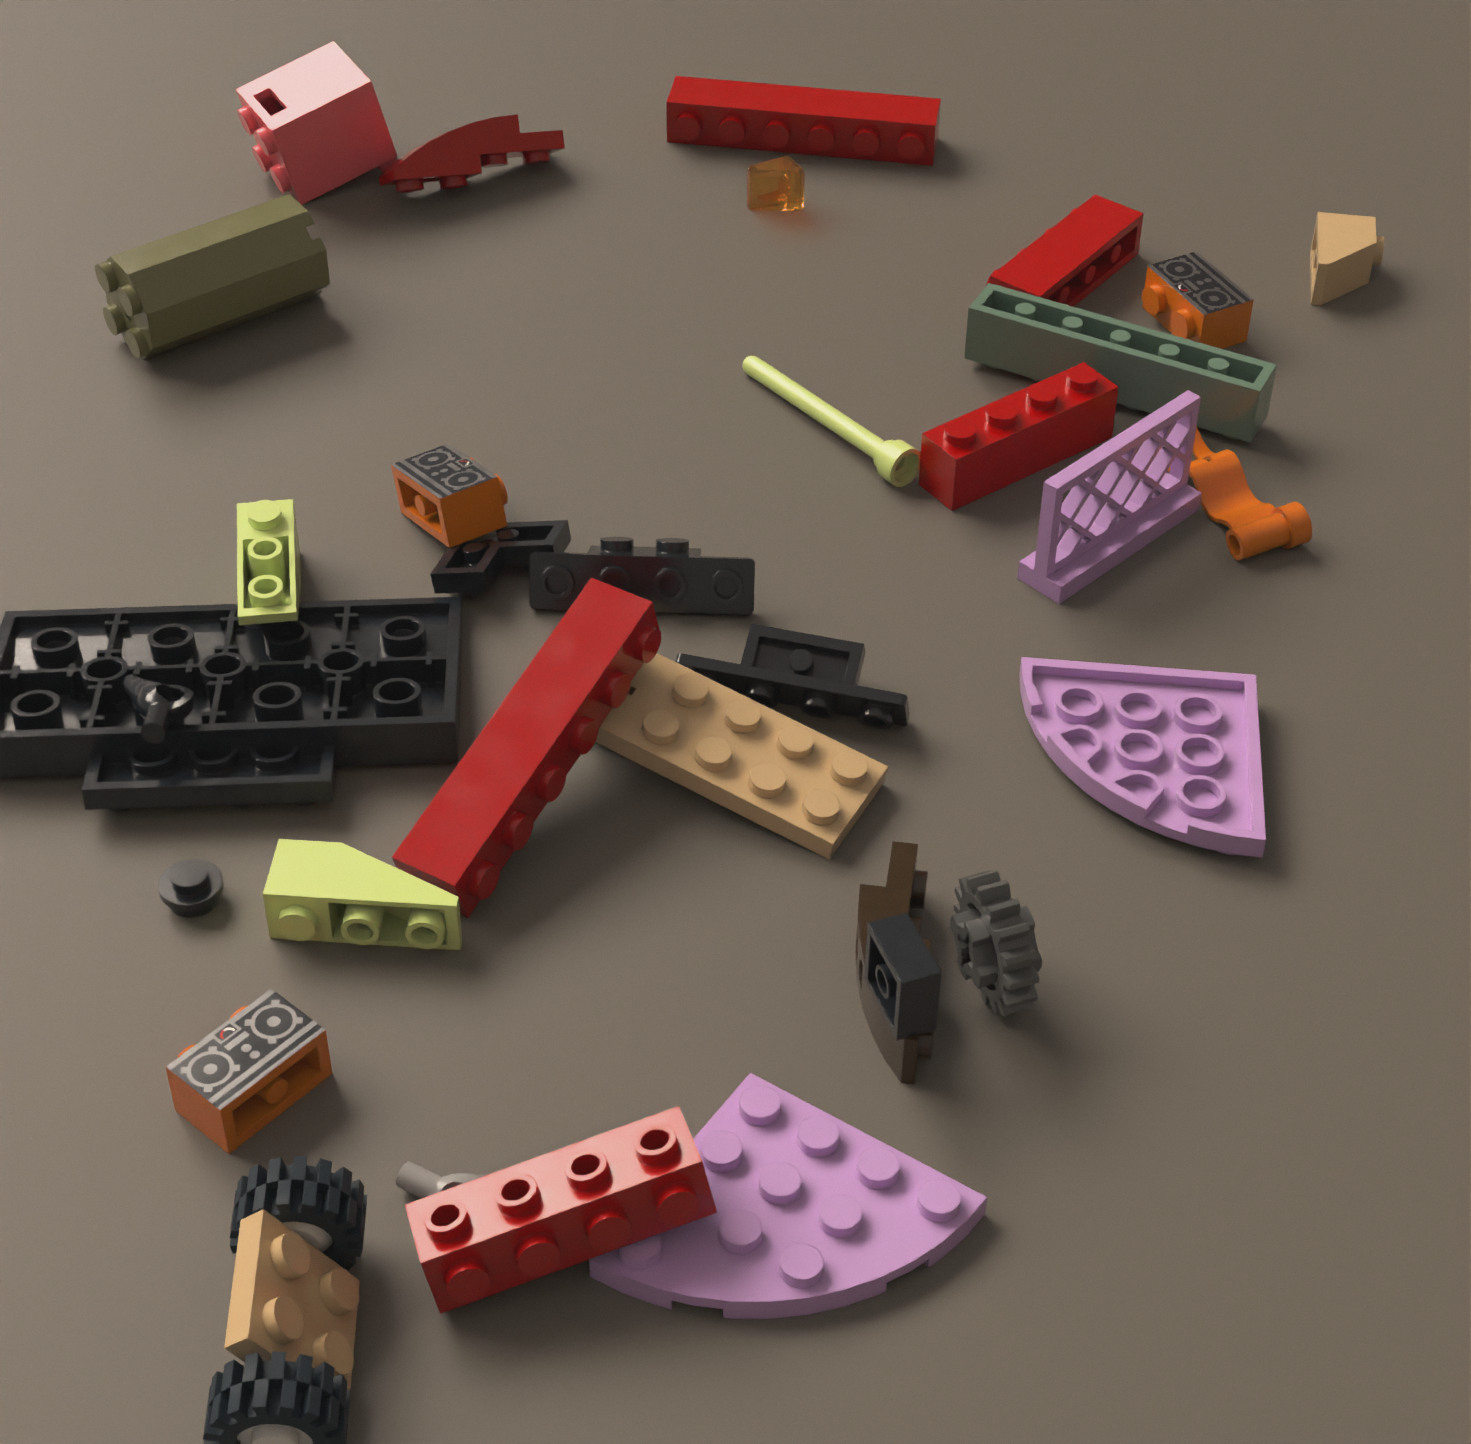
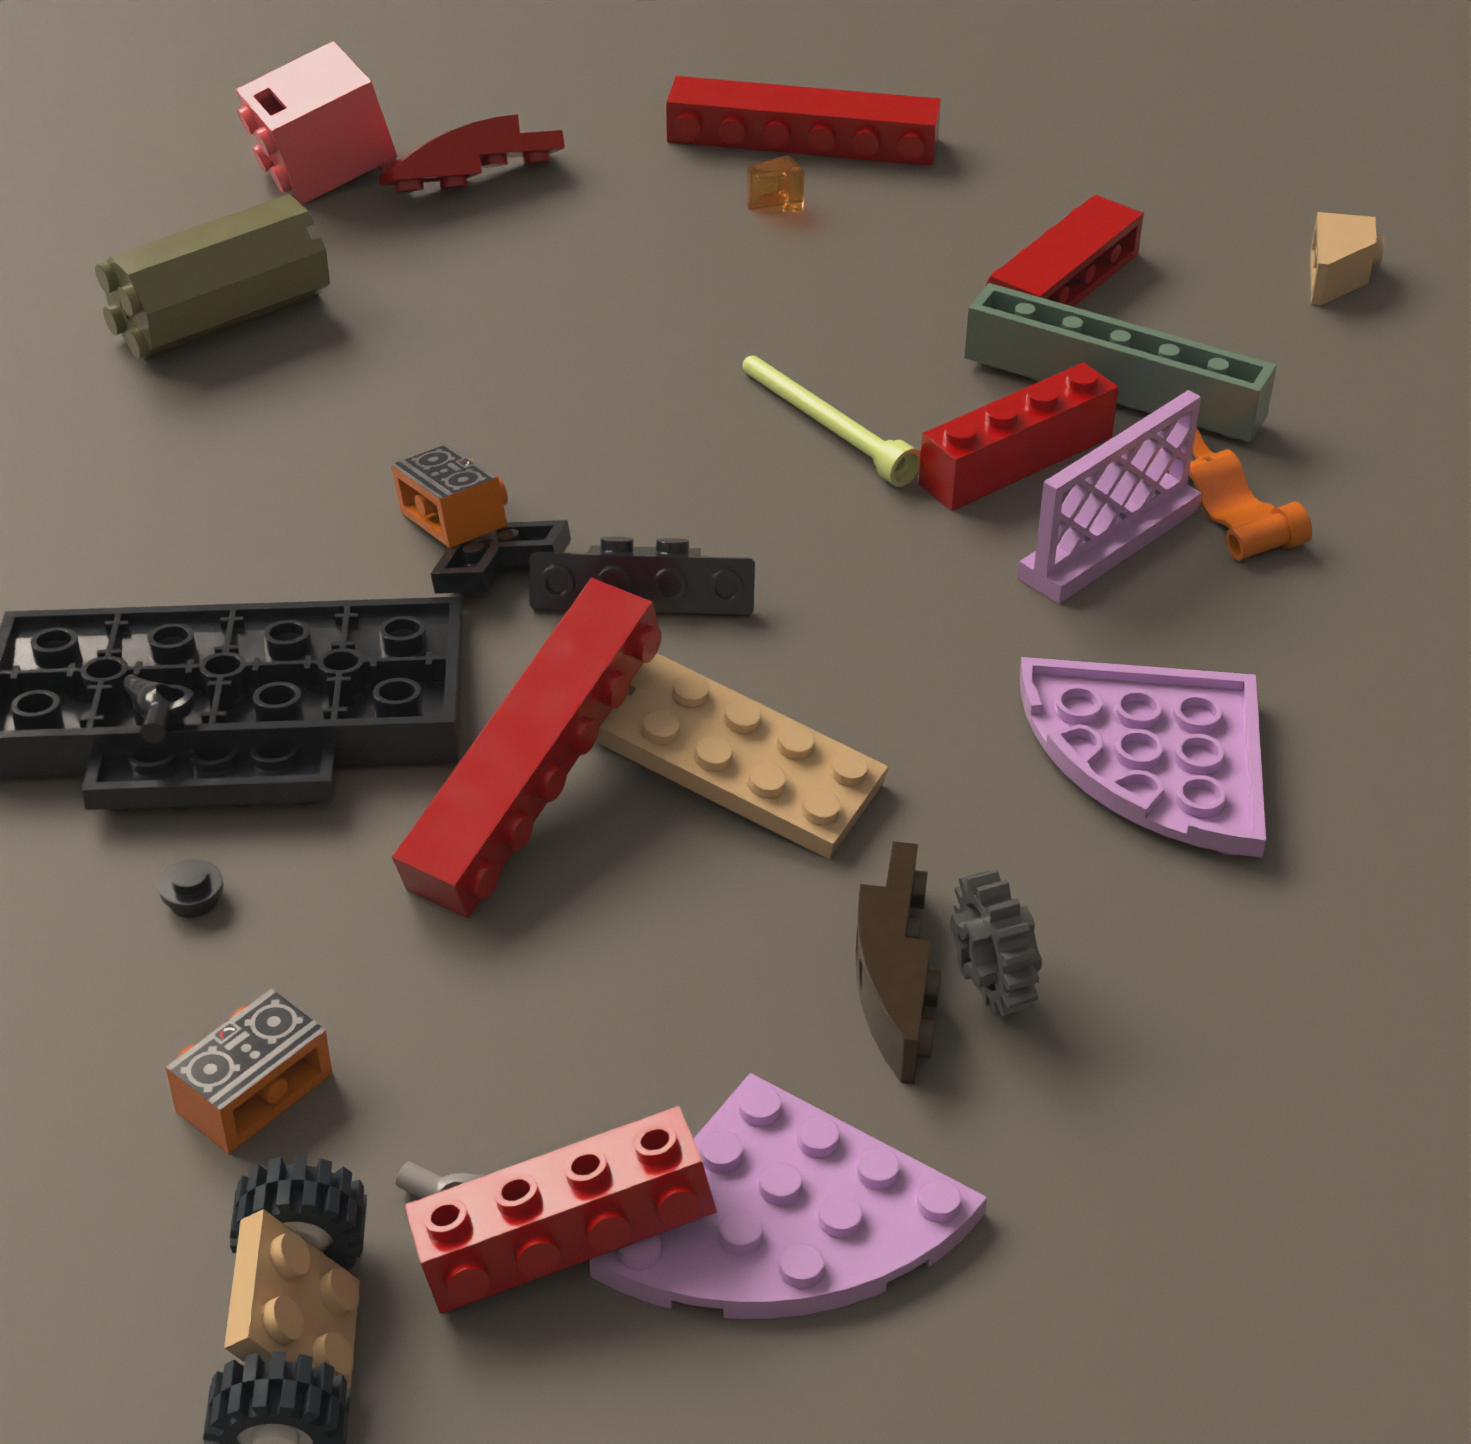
yellowish green slope [237,499,301,625] -> none
yellowish green slope [263,839,463,950] -> none
black bracket [676,623,910,729] -> none
black piece [864,912,941,1041] -> none
brick [1142,251,1254,349] -> none

